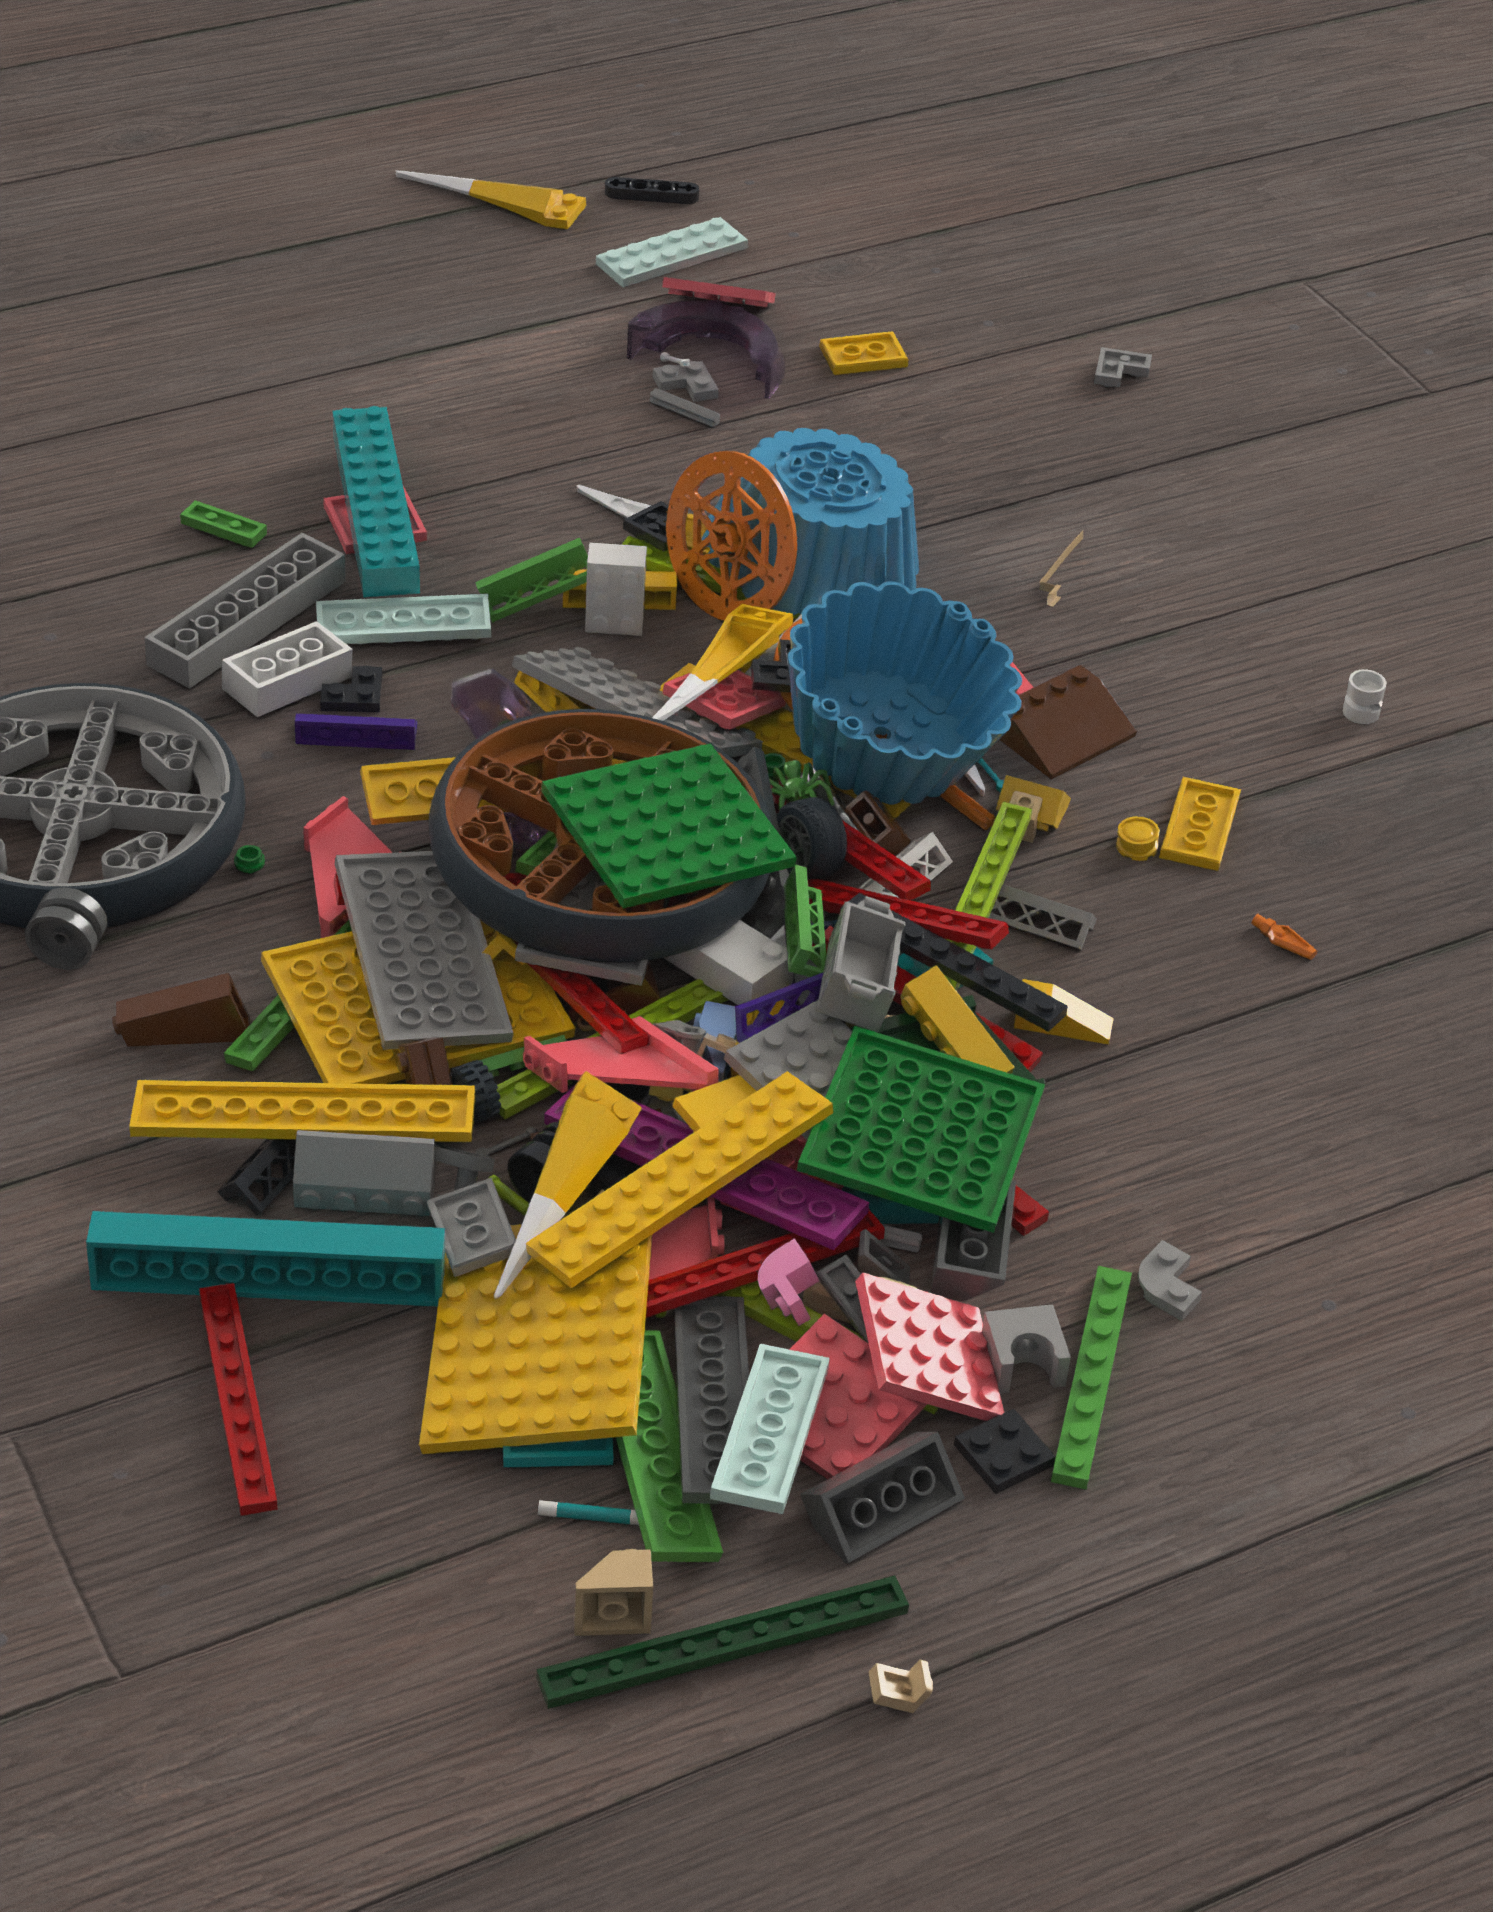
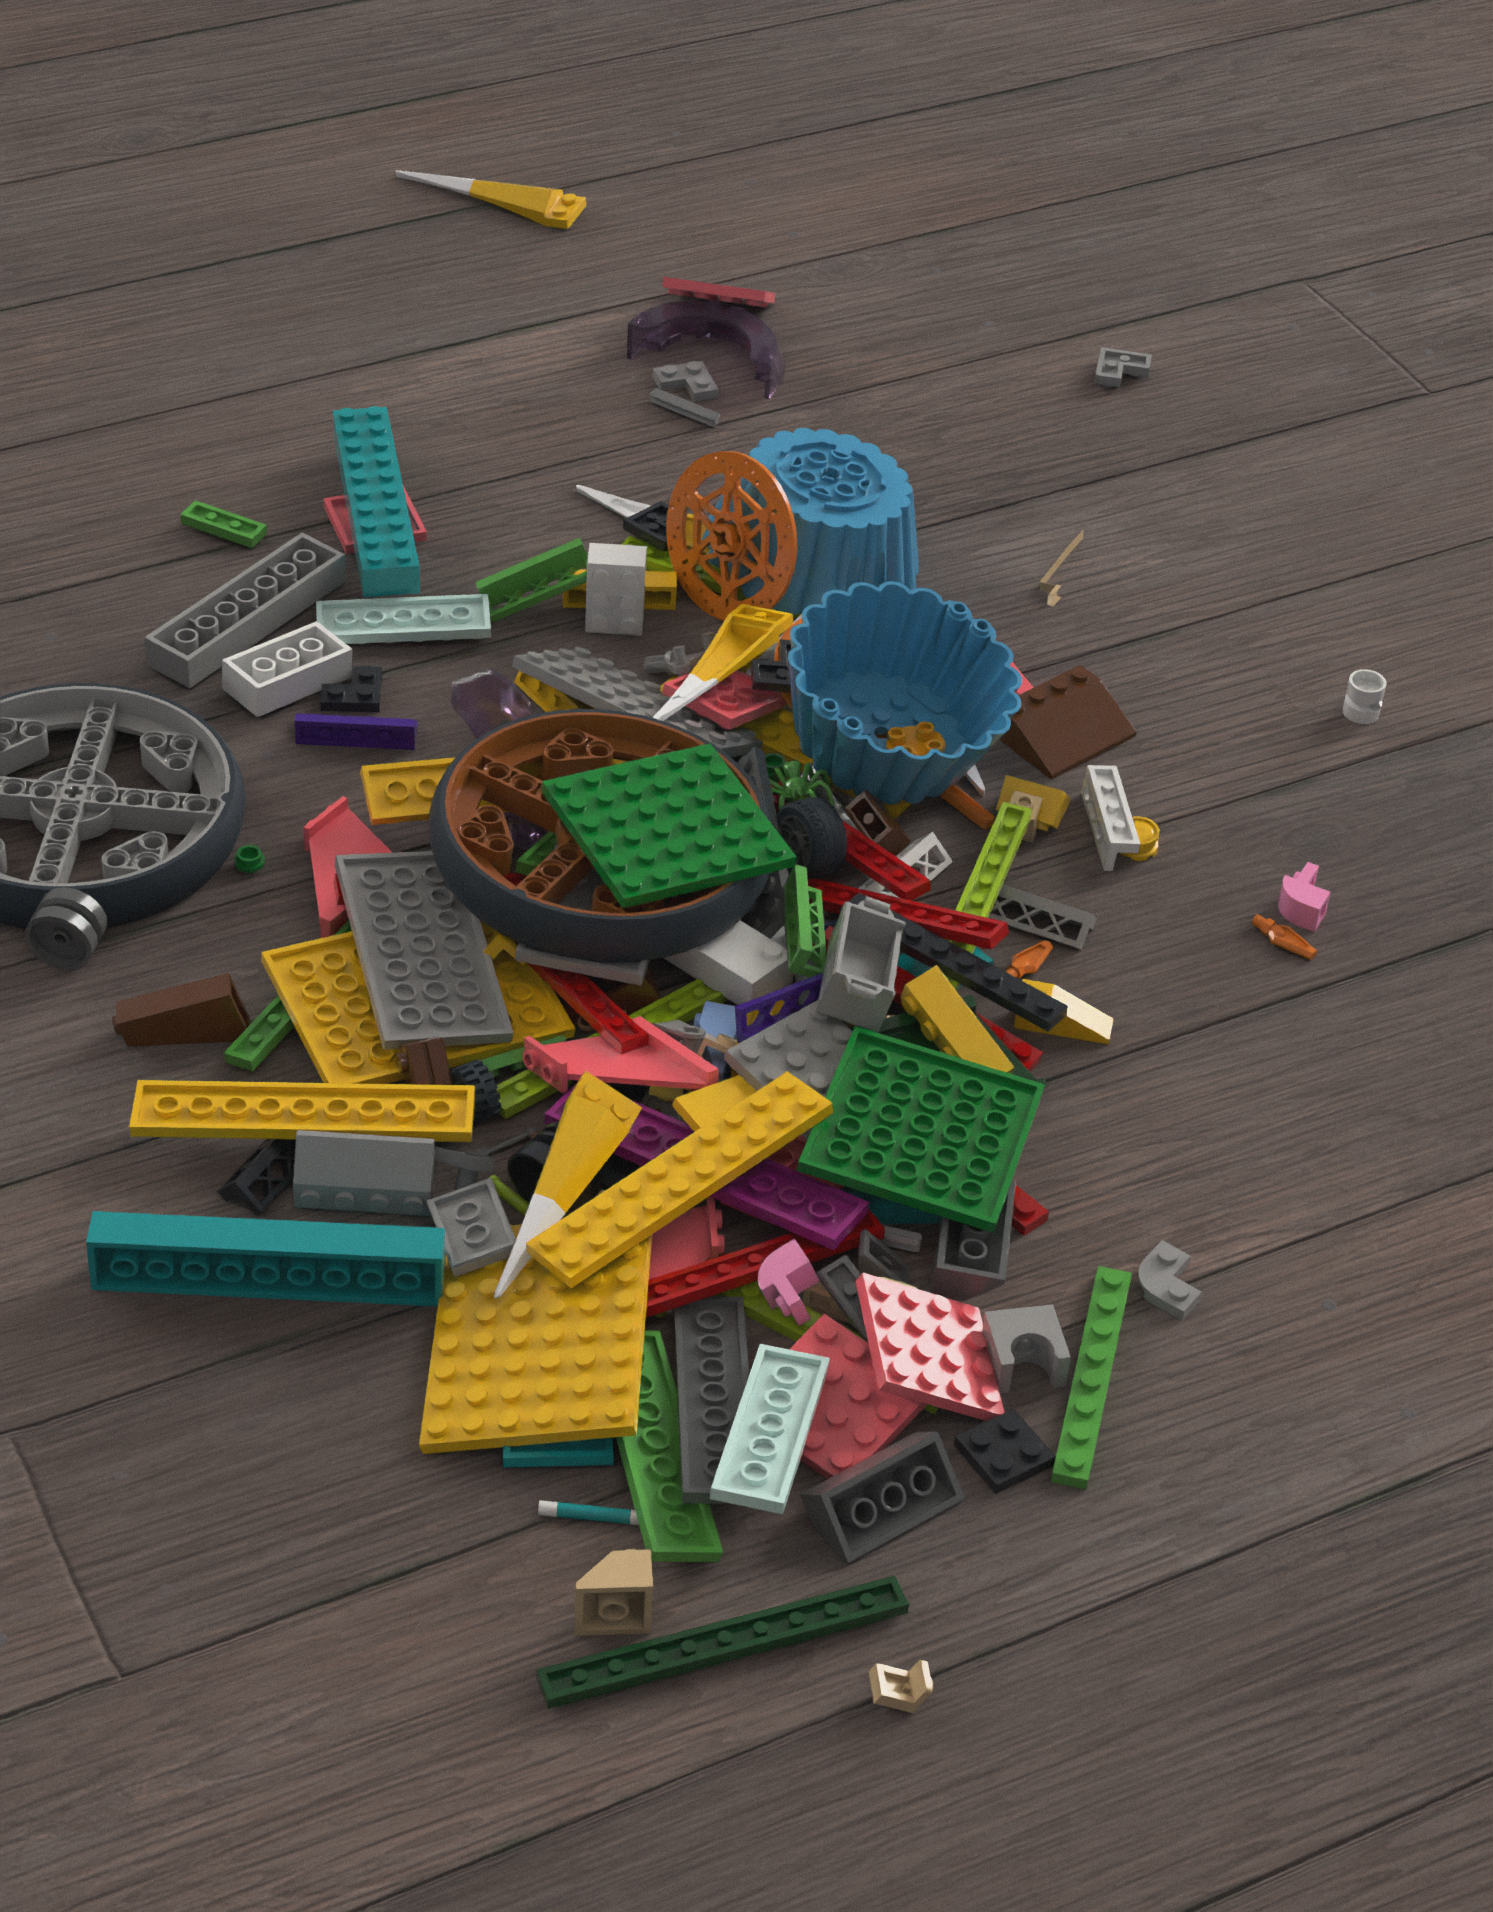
red plate [199,1283,278,1516] -> none
light aqua plate [596,217,748,287] -> none
black beam [605,177,699,204] -> none
white hinge [660,352,690,367] -> none
yellow tile [819,331,908,375] -> none
teal hinge [978,758,1004,792] -> none
yellow tile [1159,777,1241,871] -> none
none -> light grey axle [643,632,714,677]
none -> light orange dish [886,721,946,756]
none -> orange piece [1005,940,1053,979]
none -> white fence [1081,765,1140,871]
none -> bright pink brick [1278,862,1331,932]

